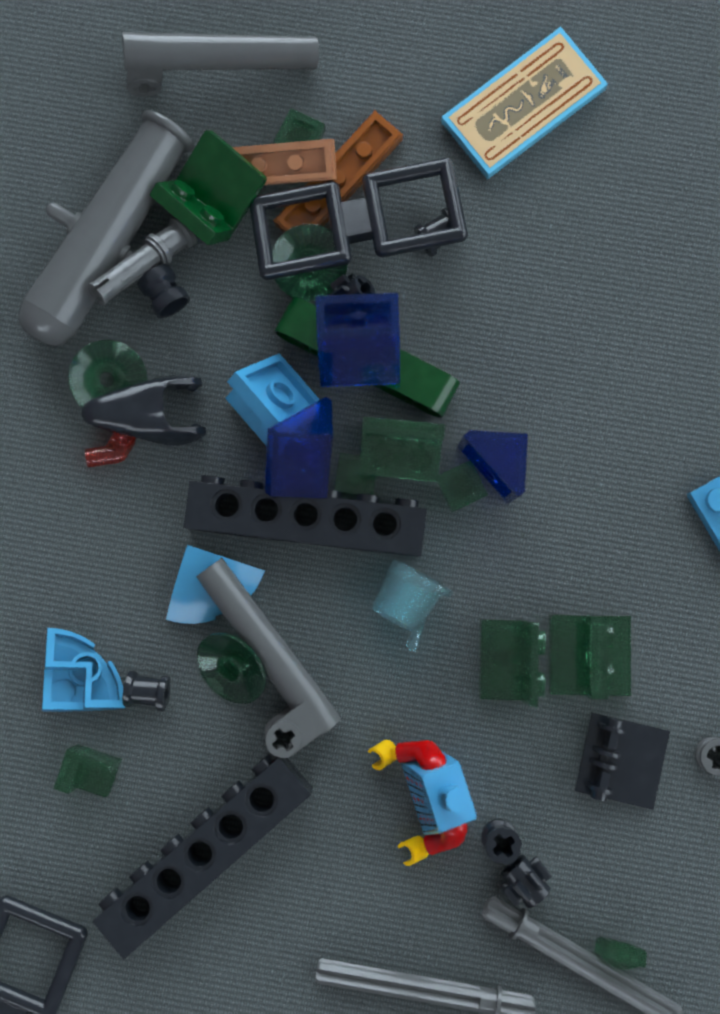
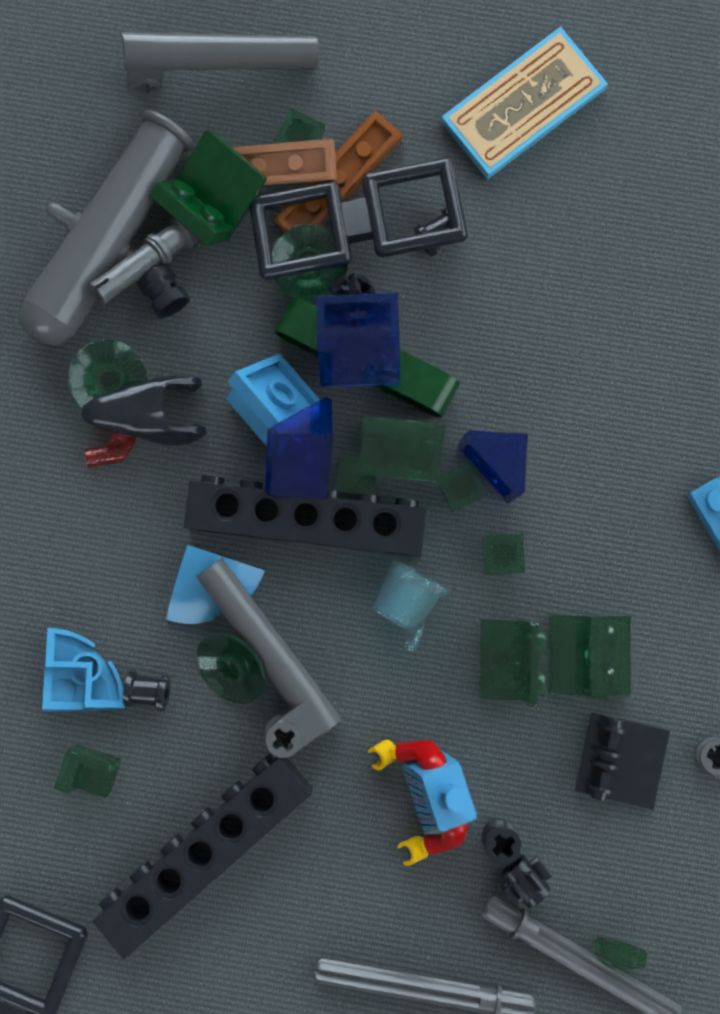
none -> clear green plate [482,534,525,575]

